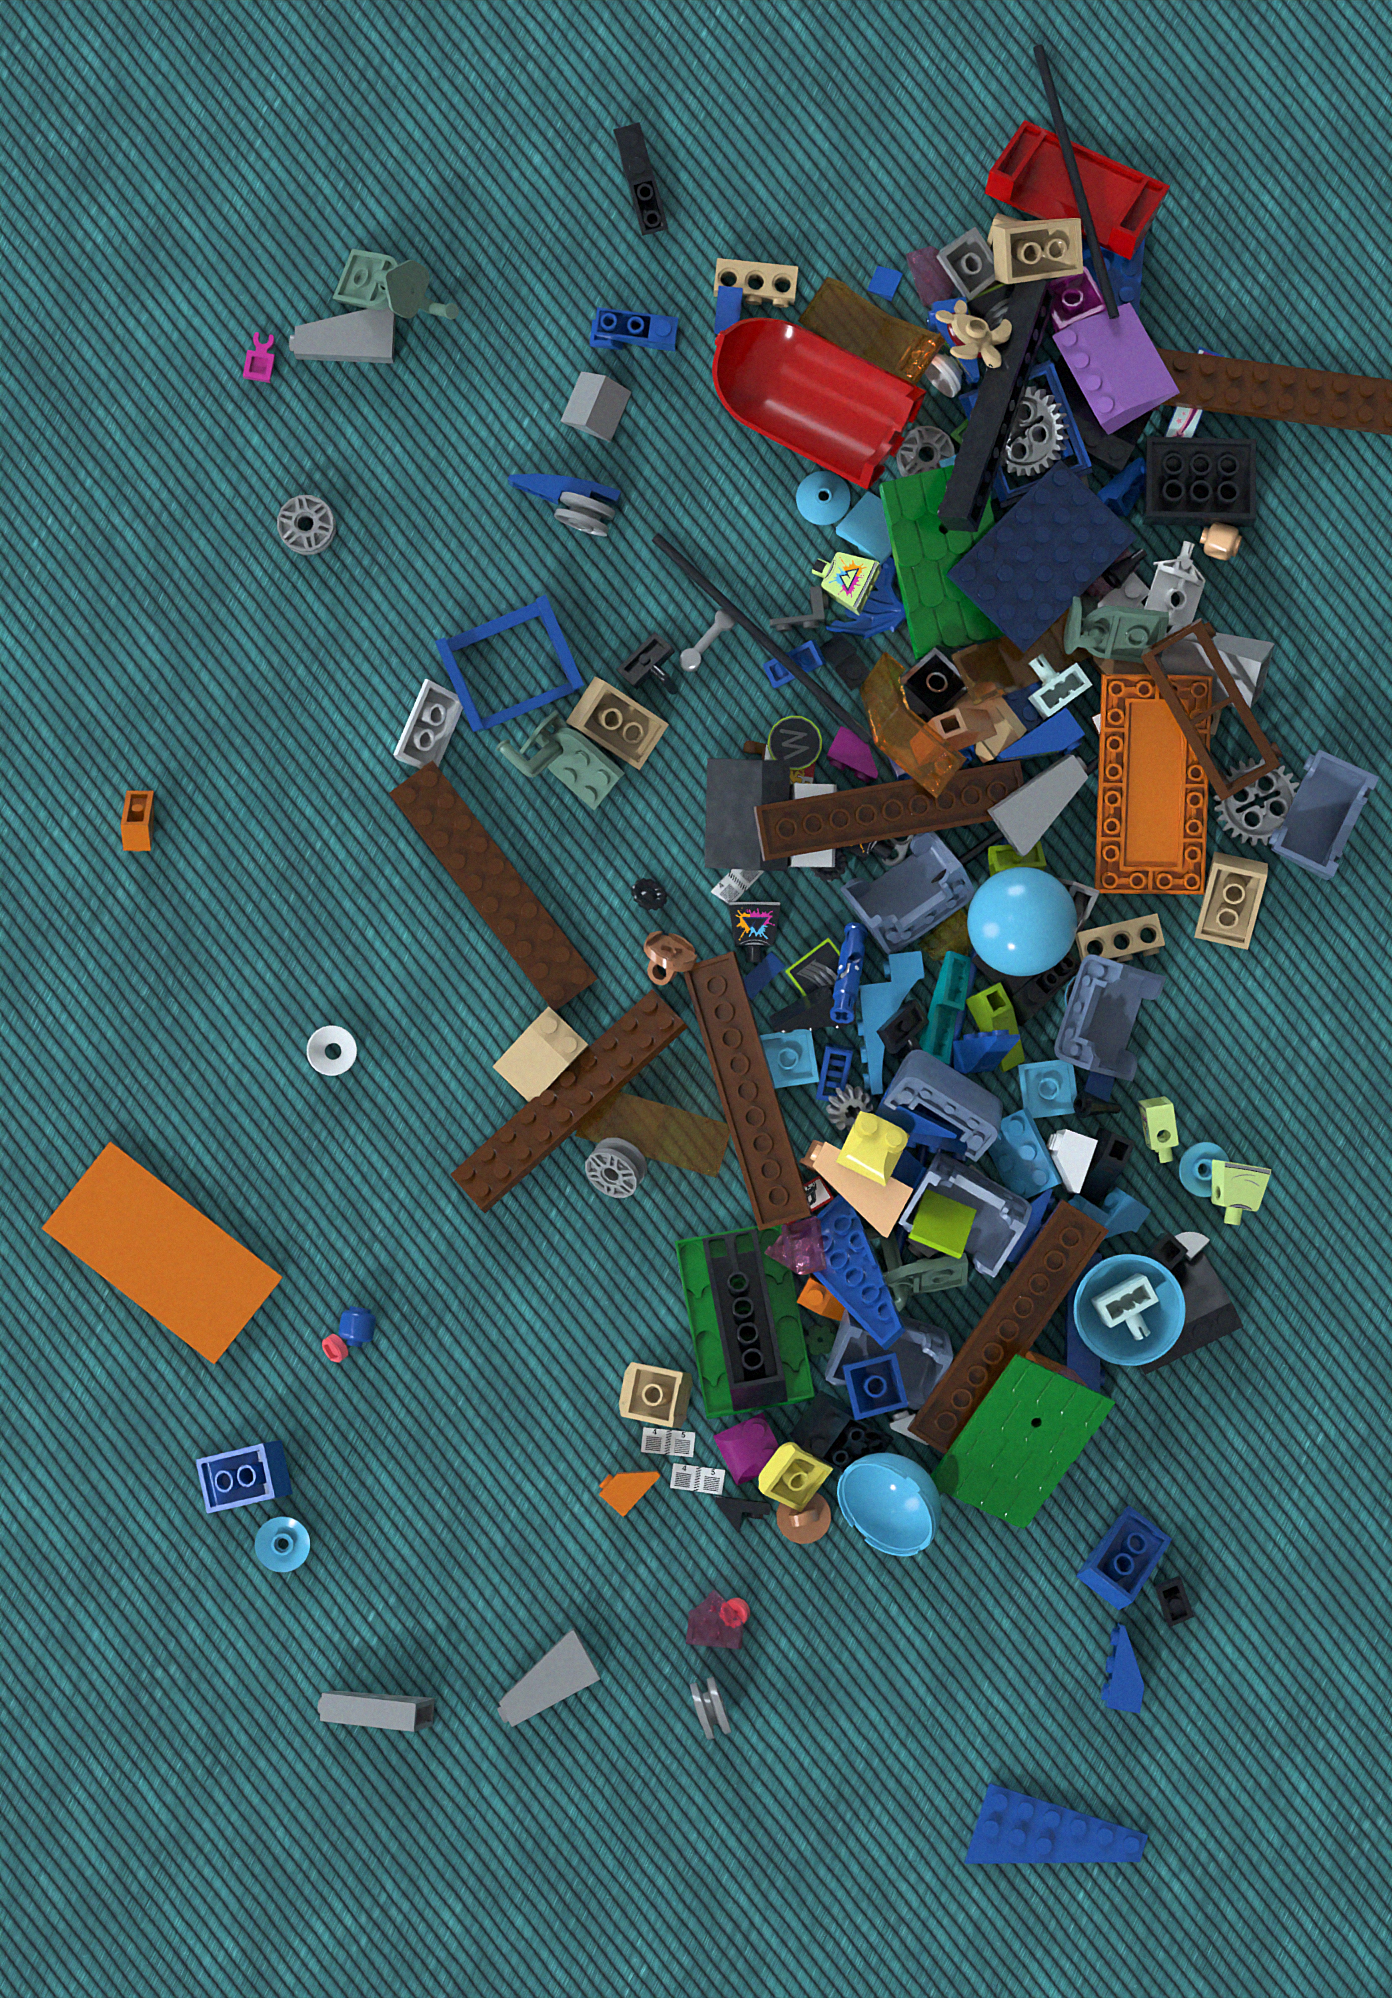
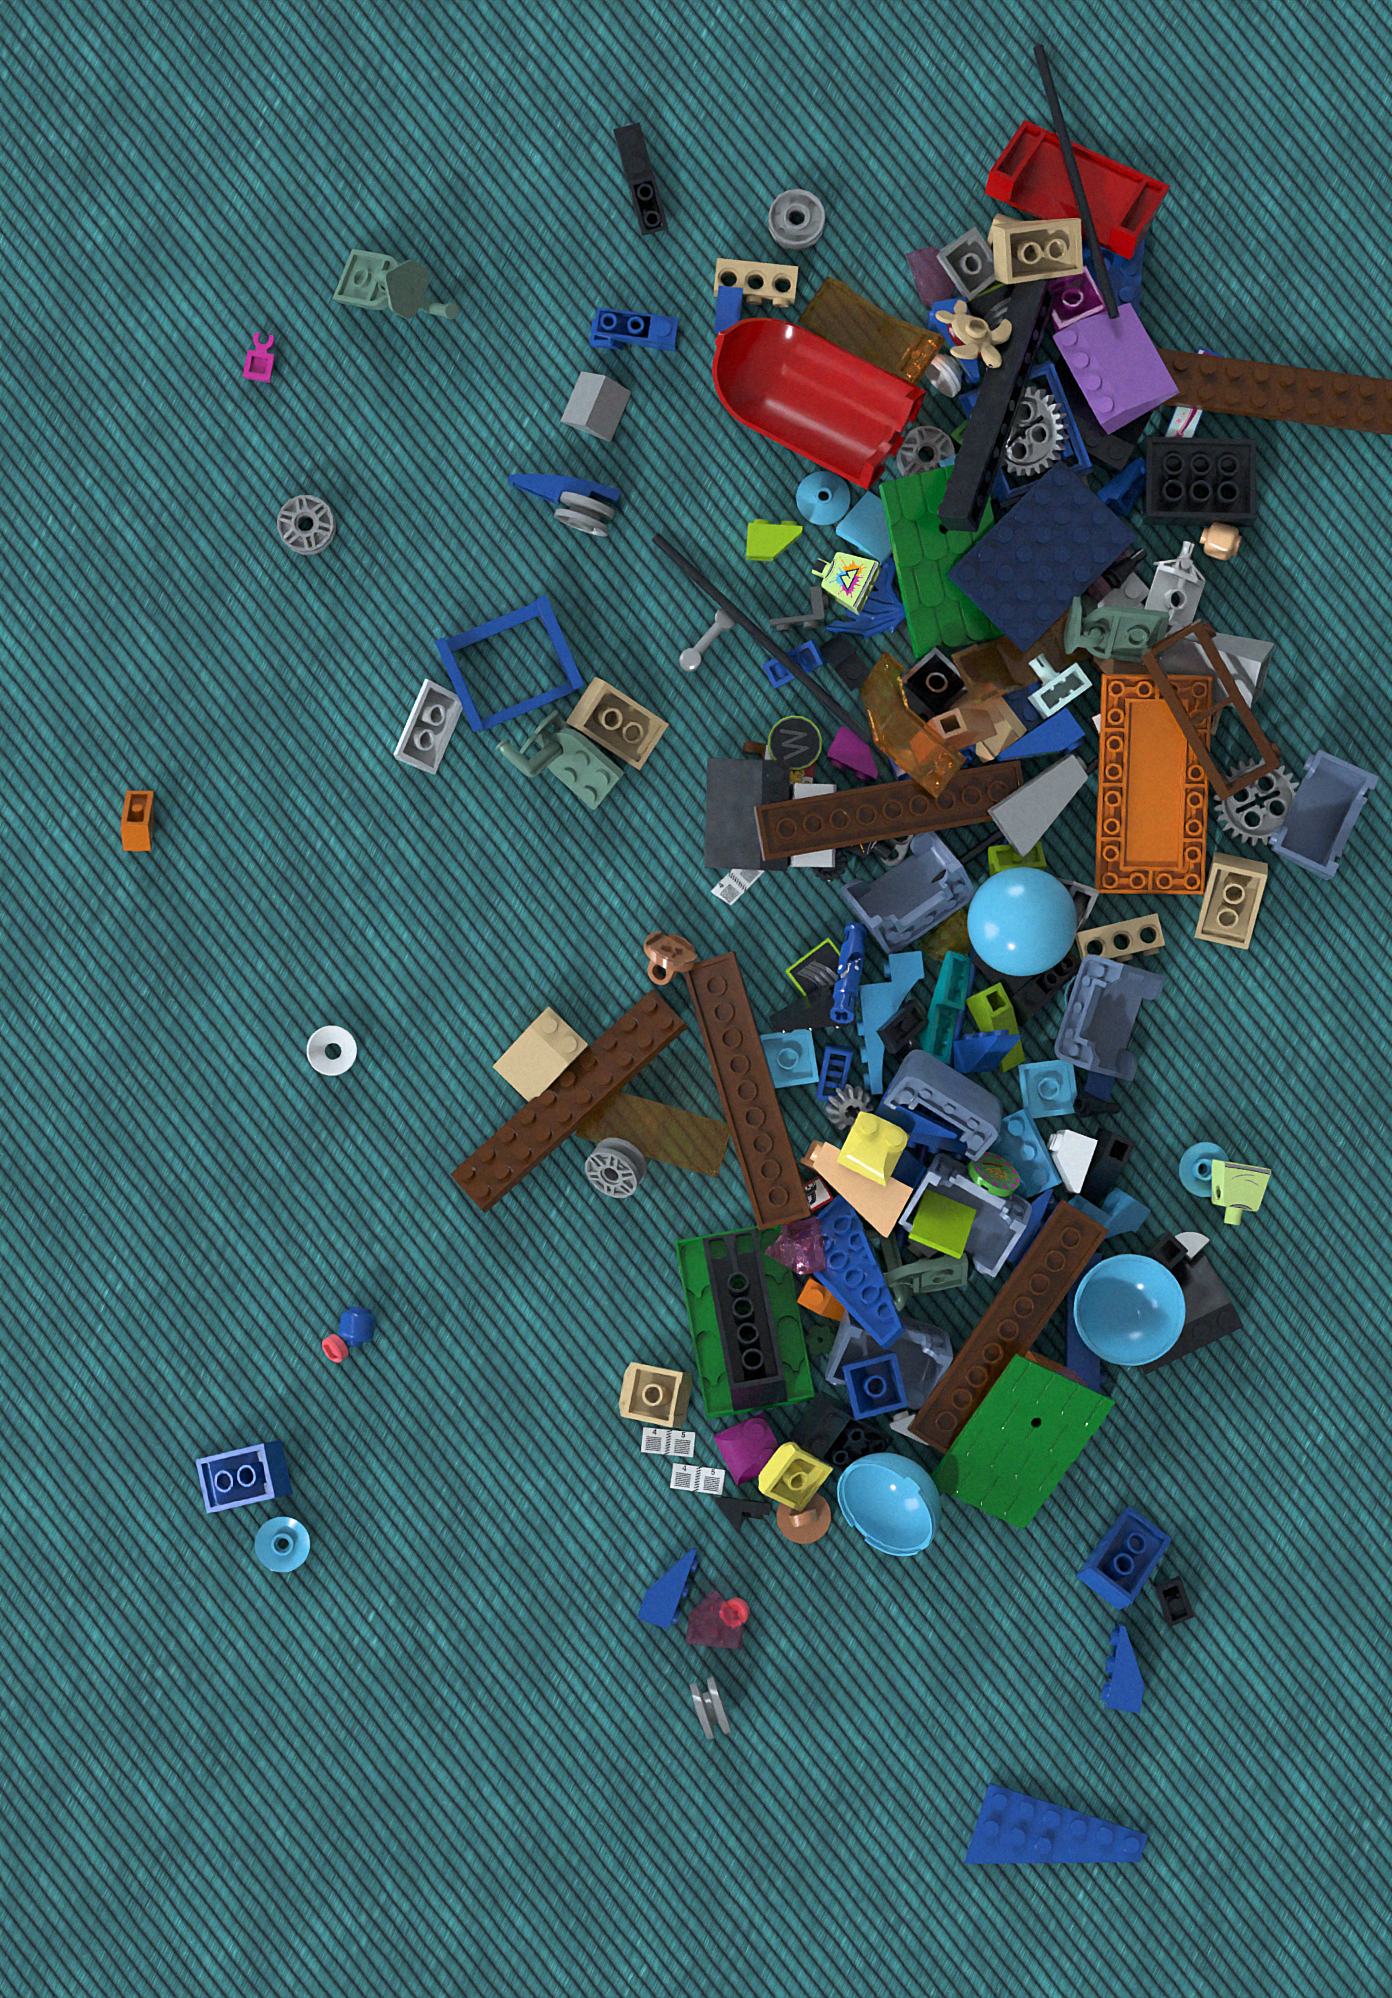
orange tile [42,1142,283,1364] -> none
light grey slope [289,307,396,364] -> none
light grey slope [318,1690,435,1732] -> none
reddish brown plate [389,760,597,1012] -> none
light grey slope [497,1627,601,1727] -> none
orange slope [599,1470,661,1517] -> none
black plate [616,632,679,695] -> none
black piece [631,878,668,911] -> none
black torso [728,901,781,963] -> none
blue sticker [744,952,785,999] -> none
blue slope [867,266,903,302] -> none
light aqua brick [1090,1273,1159,1341] -> none
yellowish green torso [1138,1096,1179,1163] -> none
none -> blue slope [637,1547,700,1630]
none -> lime slope [746,519,803,562]
none -> light grey wheel [768,189,825,251]
none -> bright green tile [967,1151,1021,1197]

